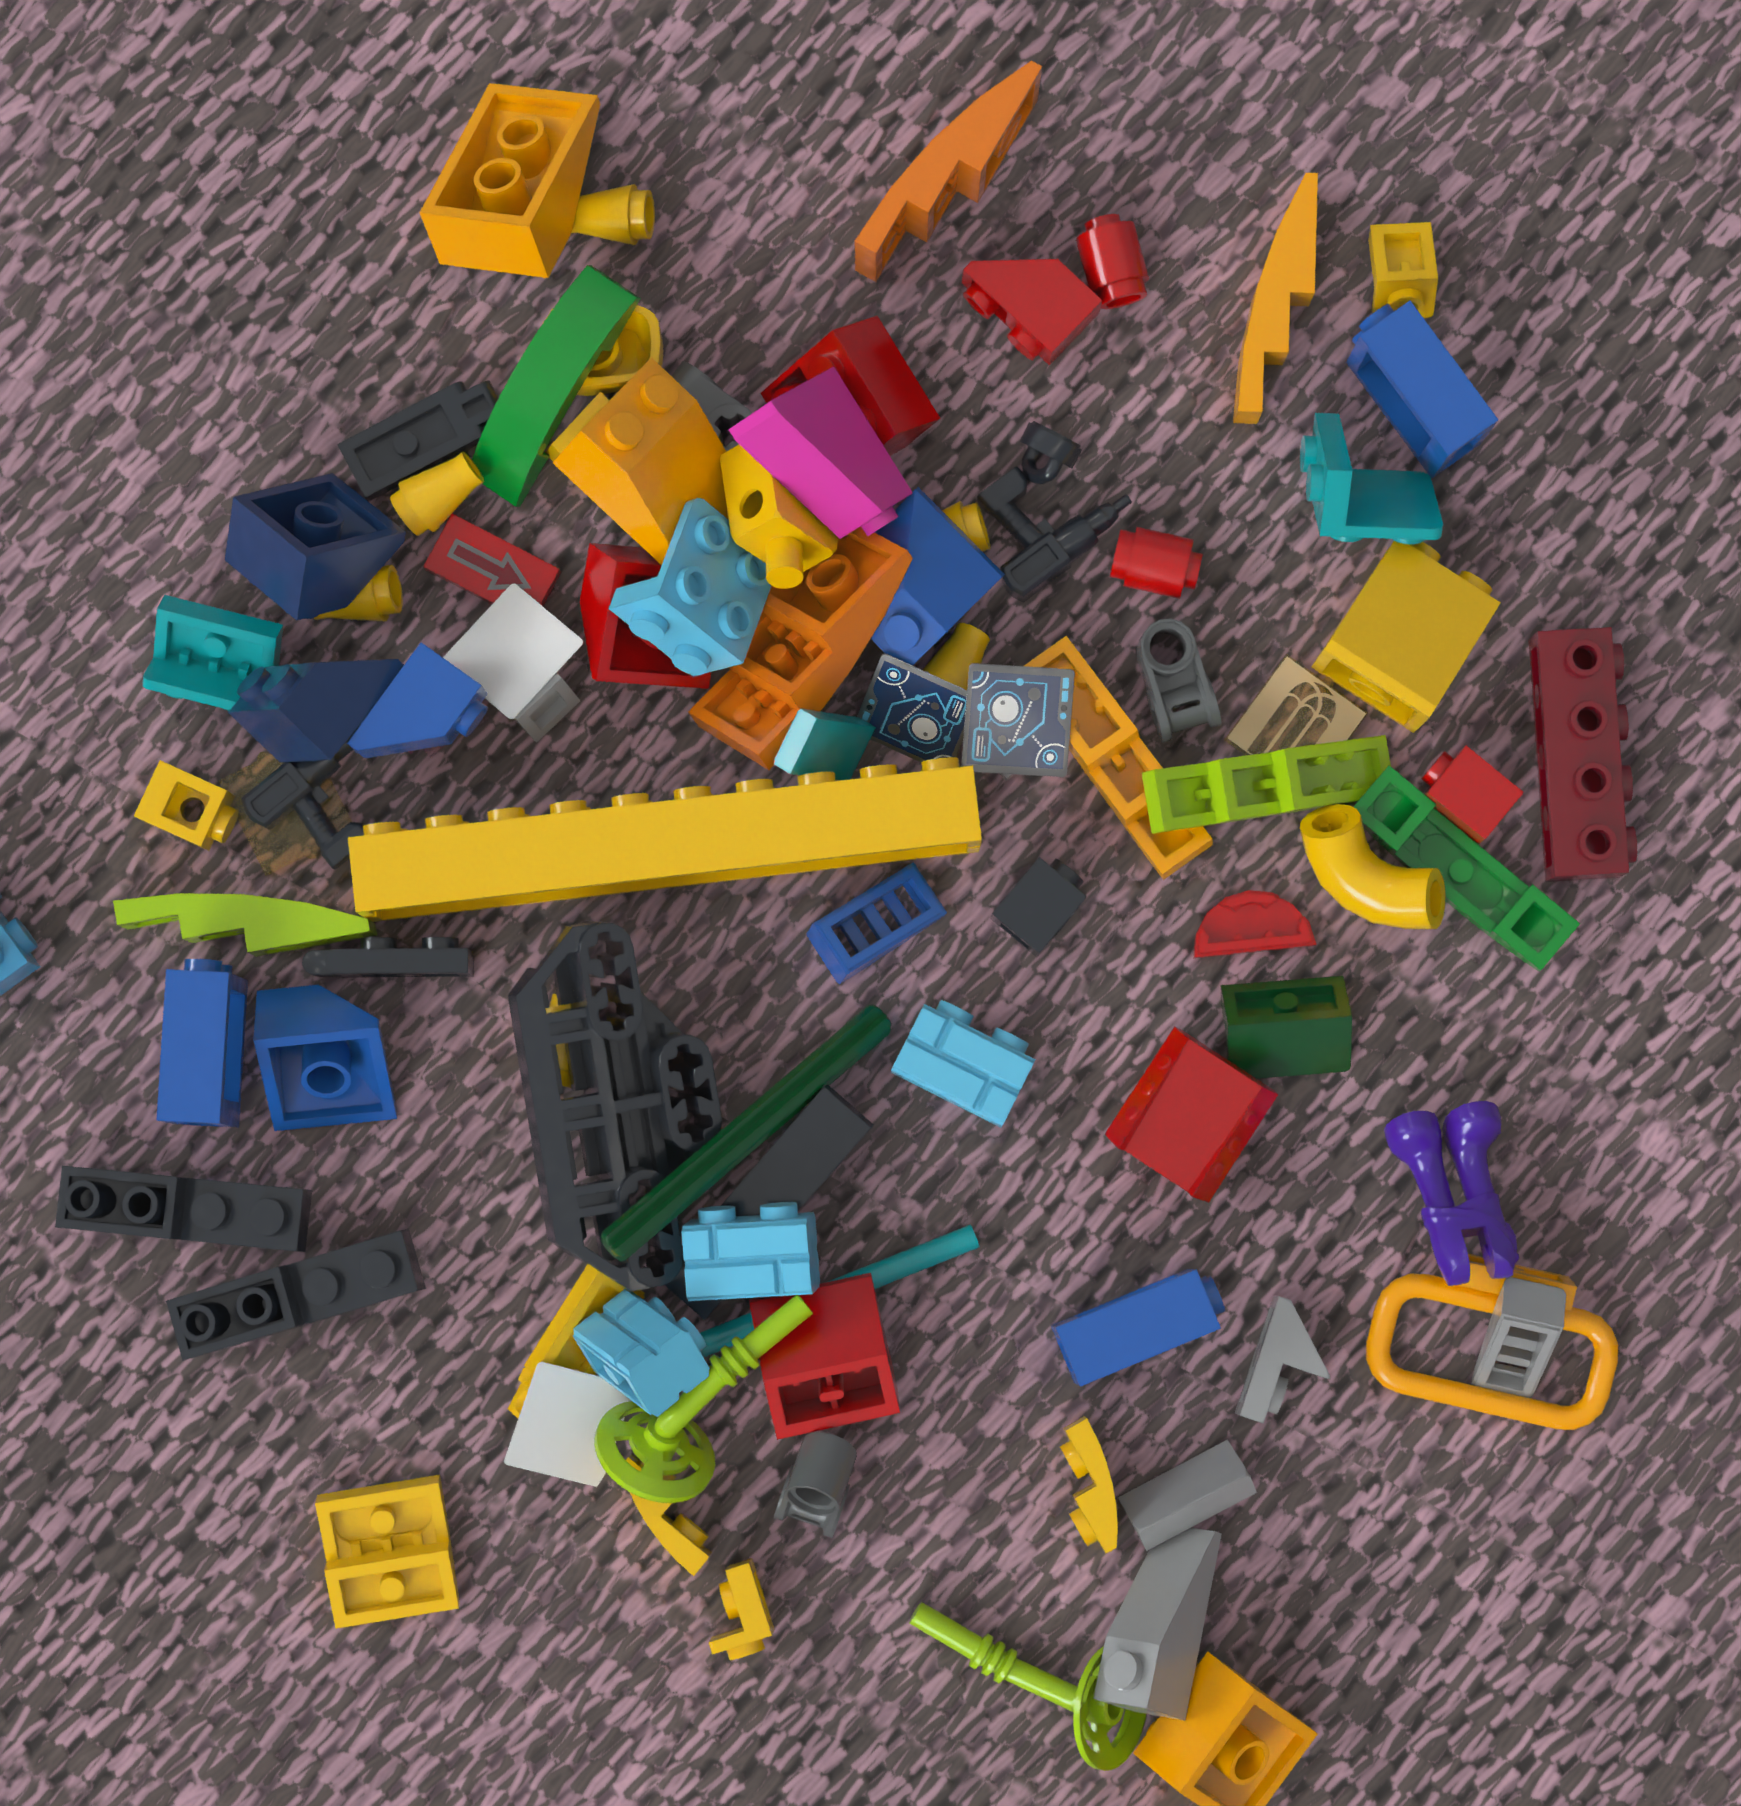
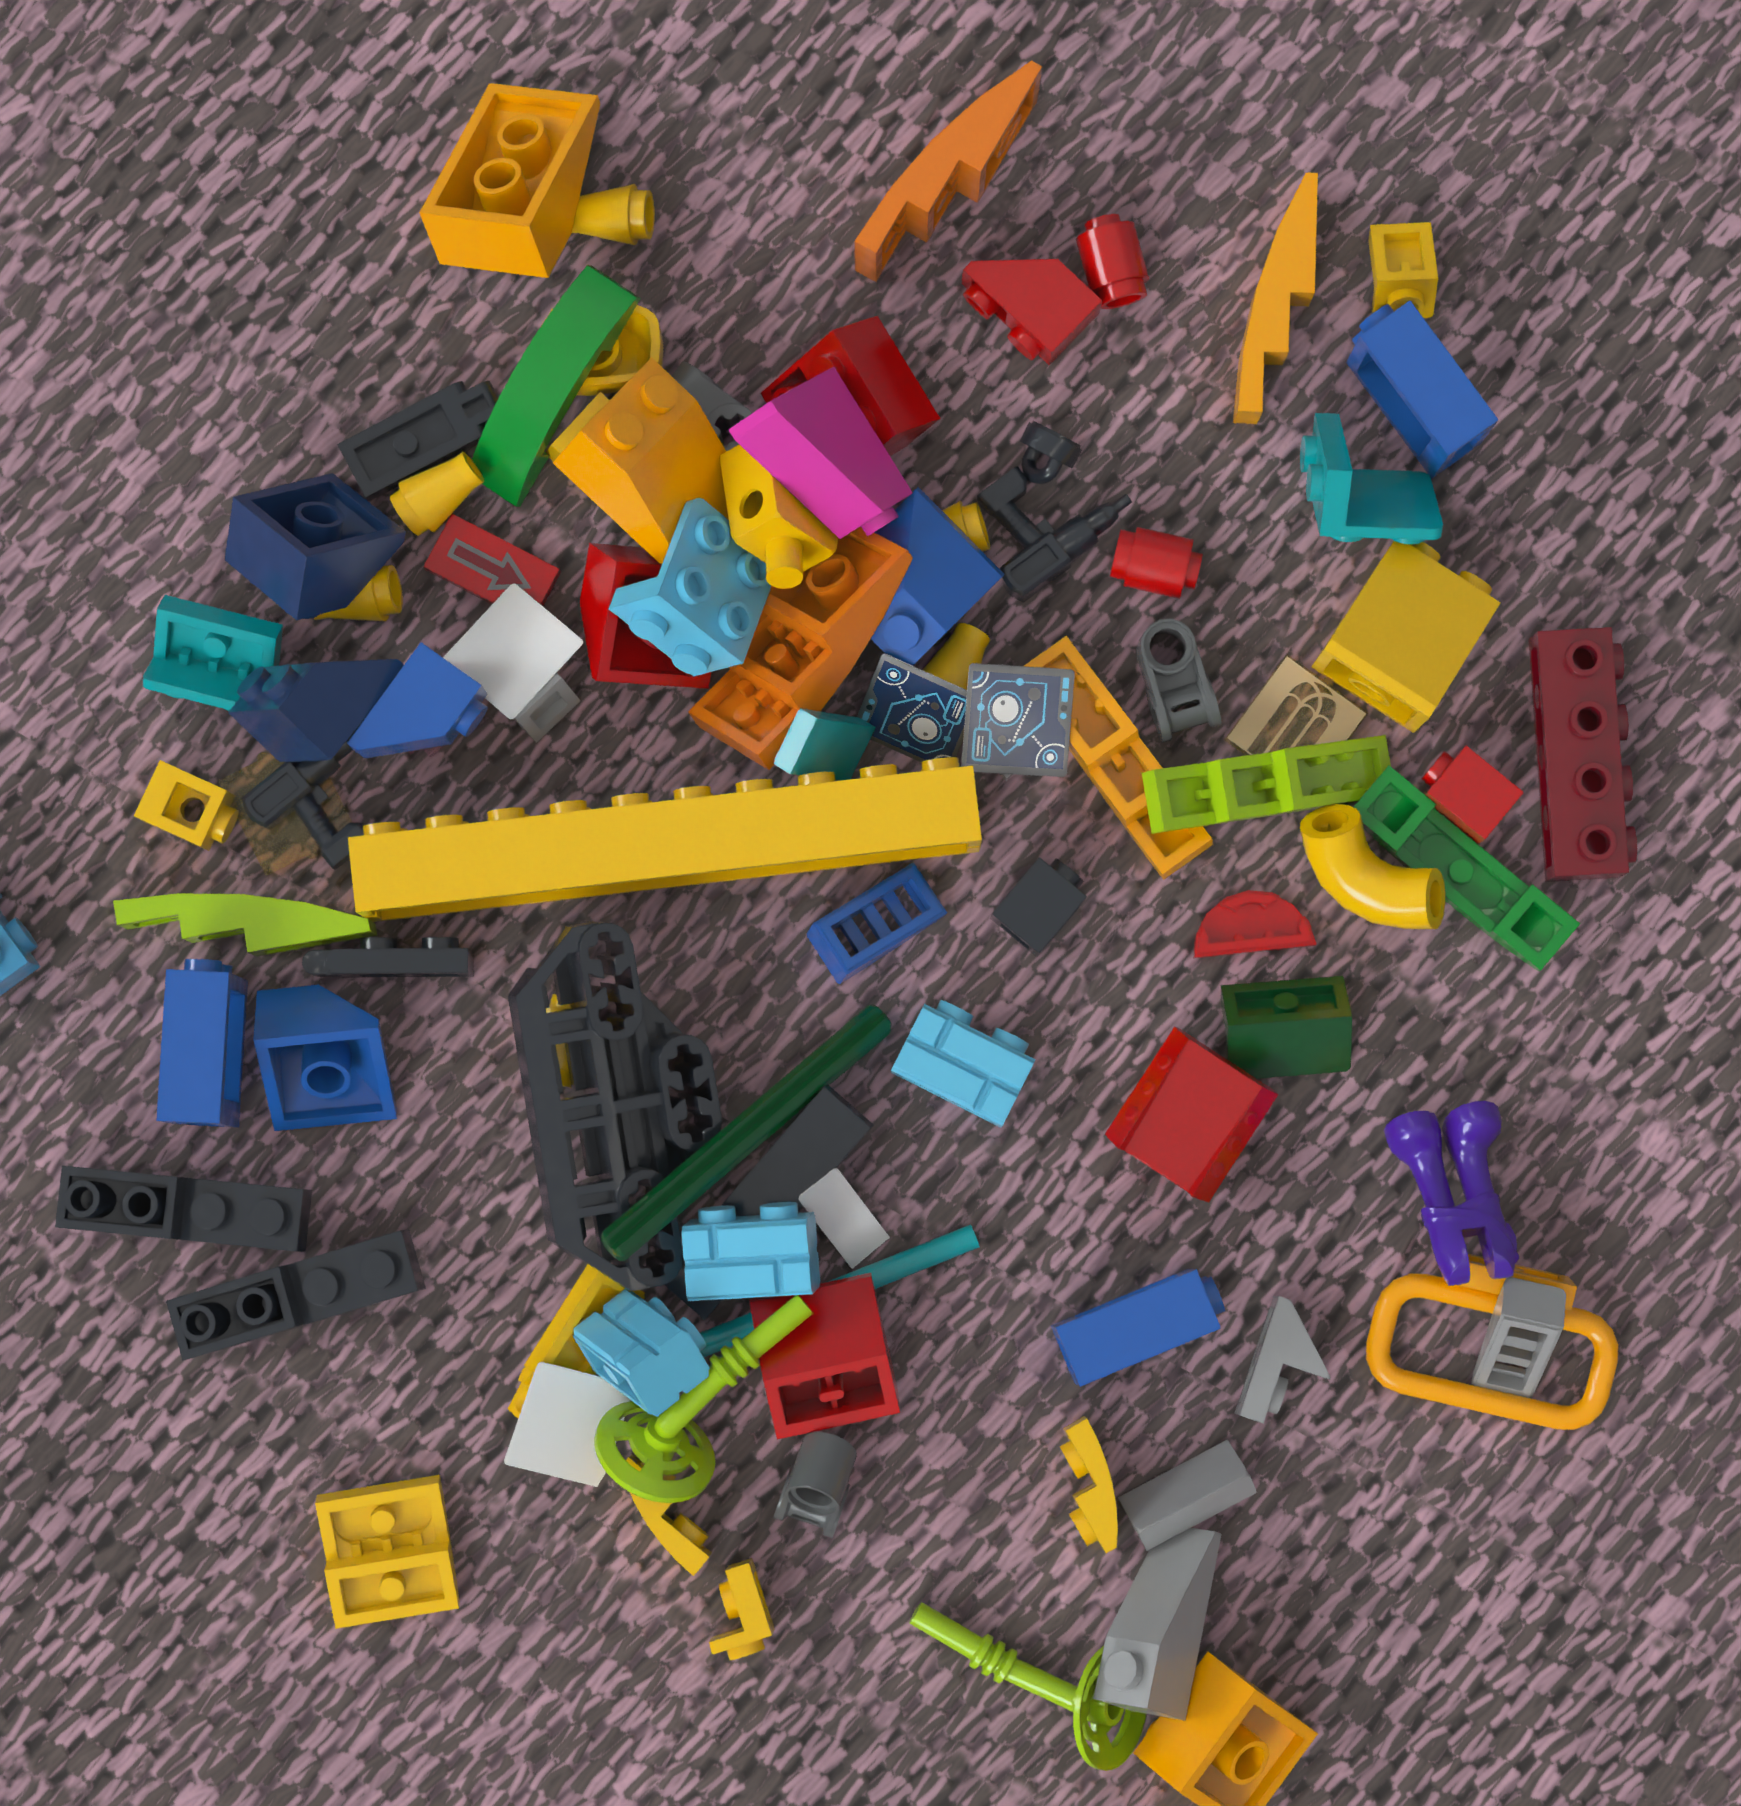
none -> white sticker [799,1168,890,1269]

